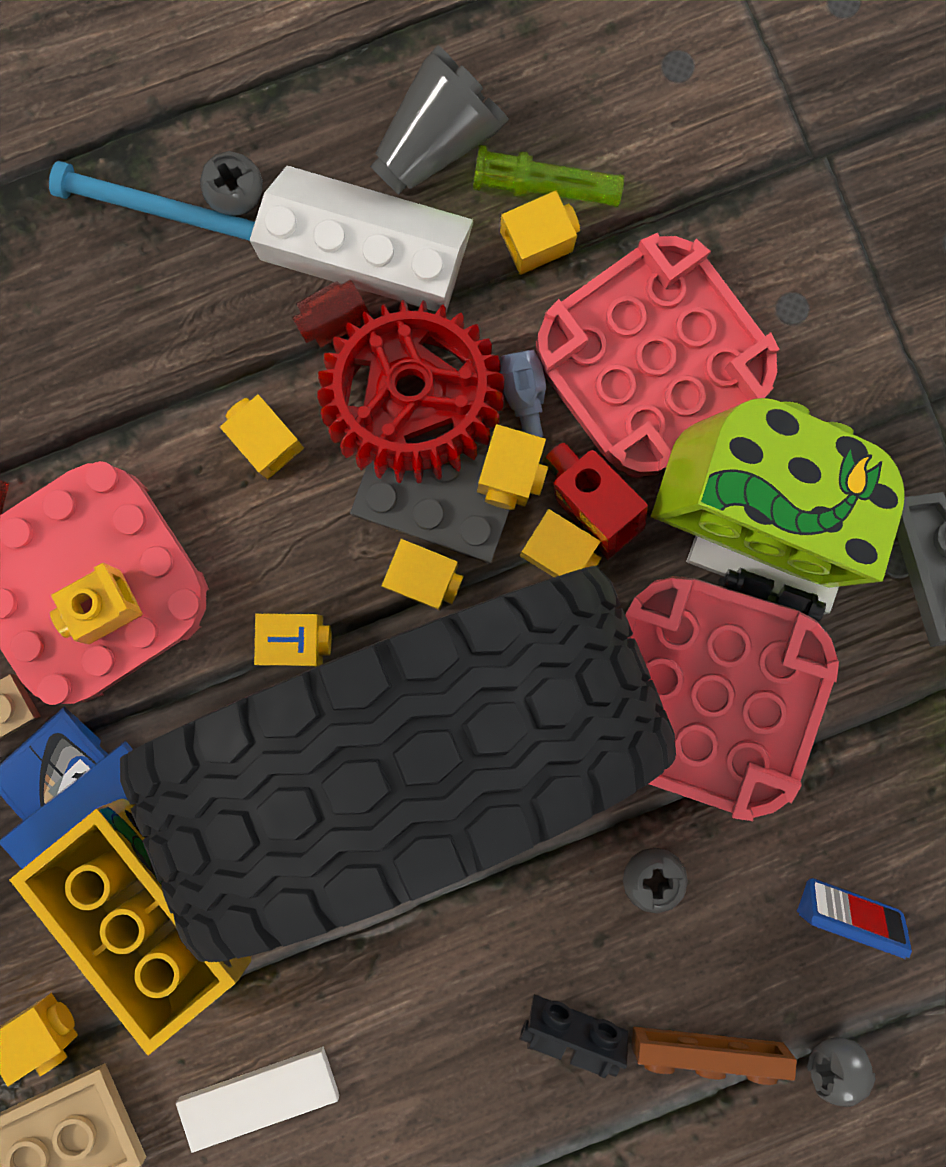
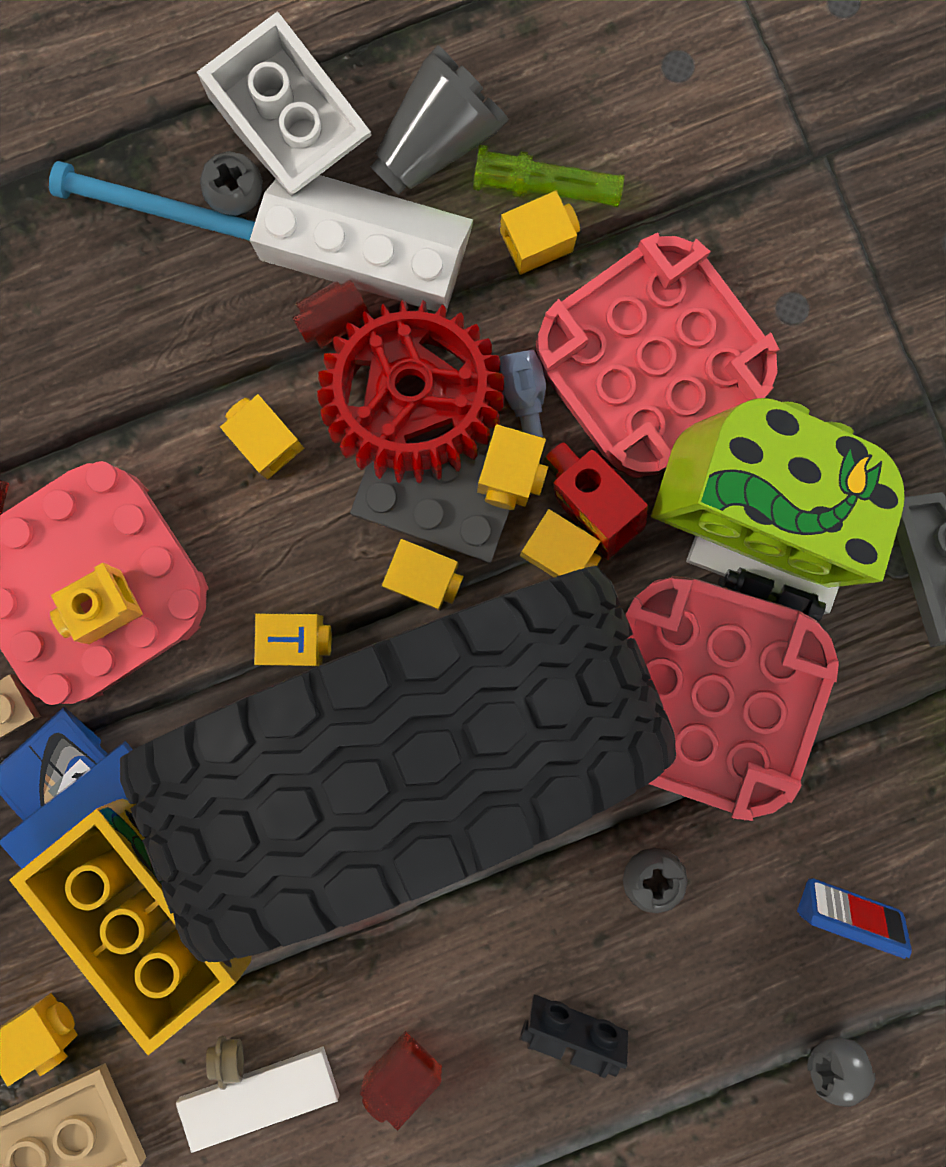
dark orange plate [631,1027,797,1085] -> none
none -> white slope [197,11,371,196]
none -> dark tan plate [206,1036,244,1090]
none -> clear red brick [359,1031,442,1131]

